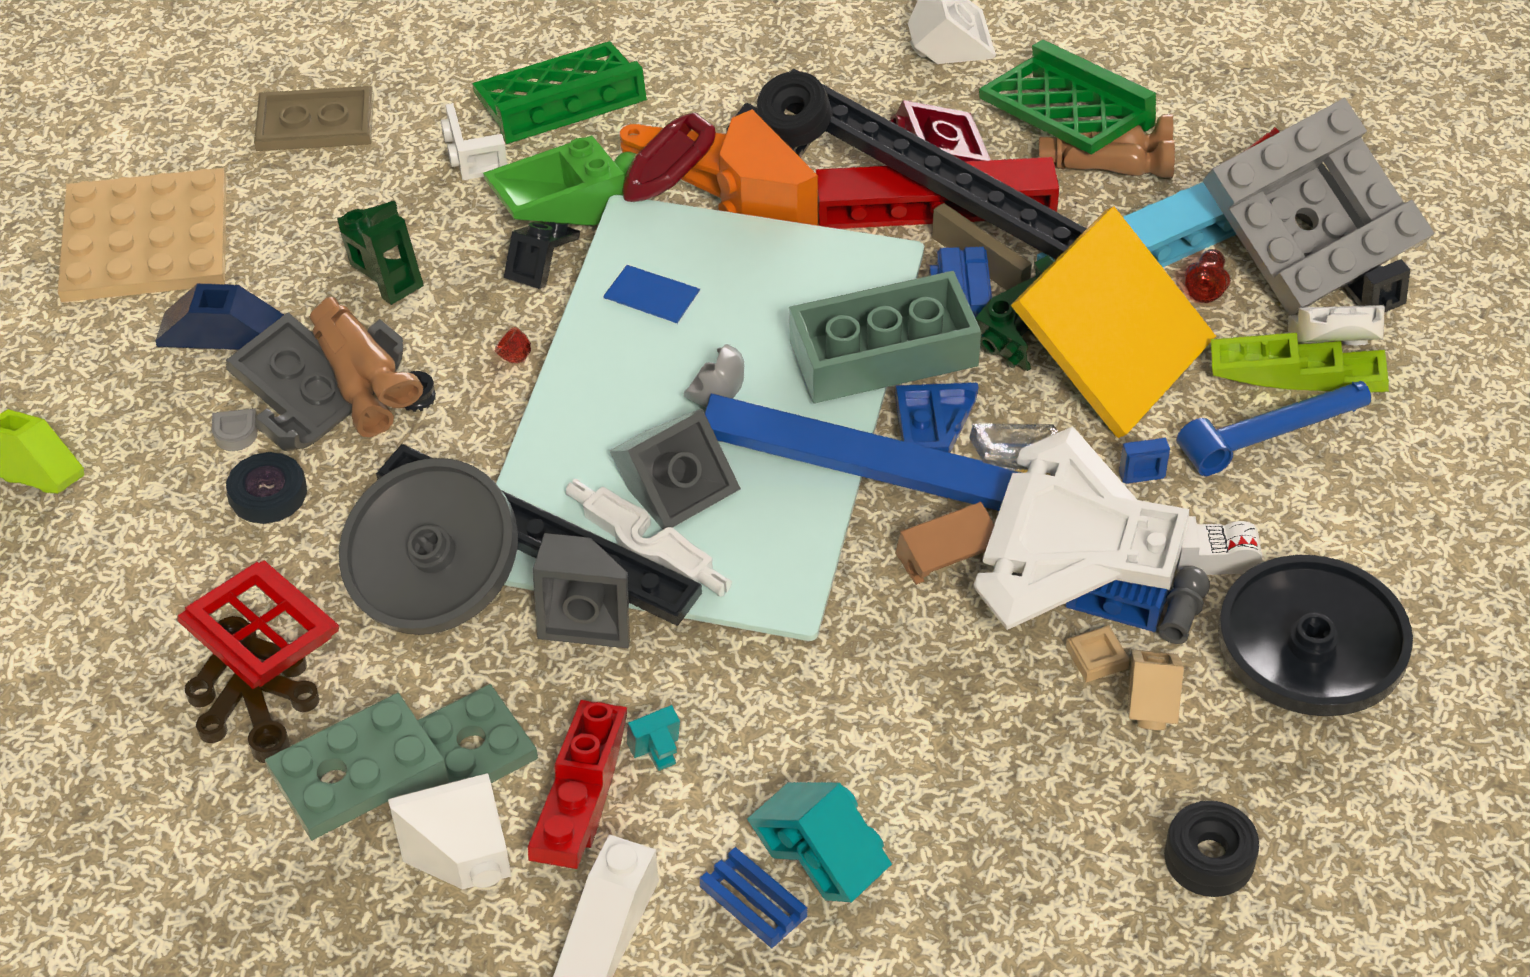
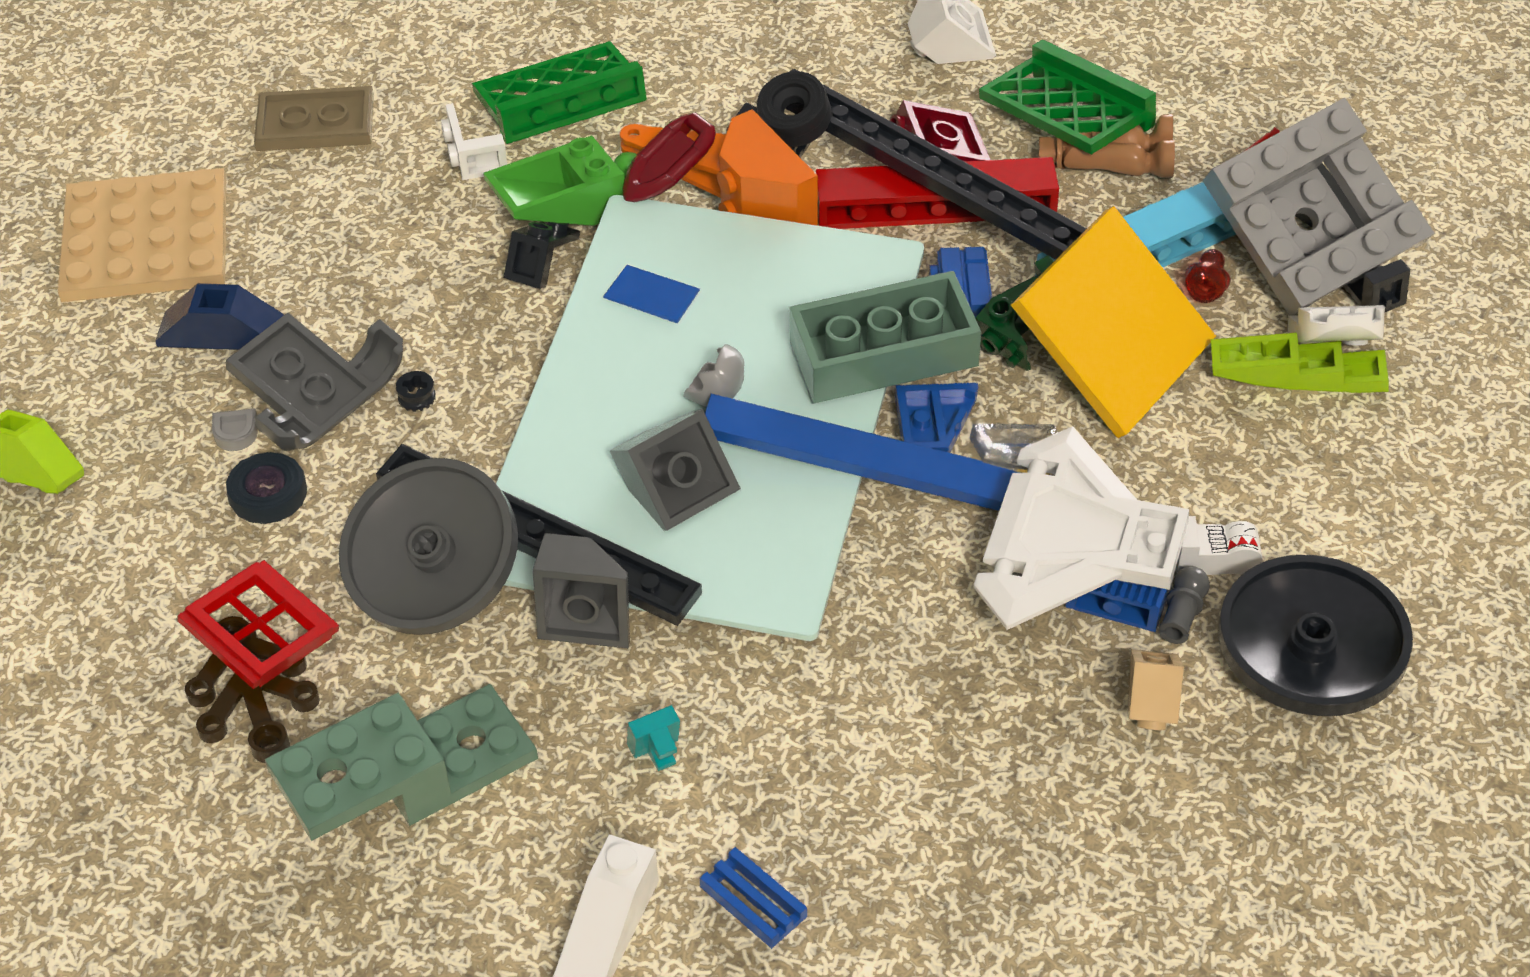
medium nougat piece [309,297,423,438] -> none
dark green tile [337,200,424,305] -> none
white slope [388,773,511,890] -> none
clear red hinge [494,326,532,363] -> none
red slope [528,700,627,869] -> none
white piece [566,479,732,597] -> none
teal brick [747,782,892,903] -> none
medium nougat hinge [895,502,994,585] -> none
dark tan tile [932,203,1032,290] -> none
tan tile [1066,625,1130,682] -> none
blue tile [1119,438,1170,484] -> none
black tyre [1164,801,1259,897] -> none
blue piece [1176,381,1371,477] -> none

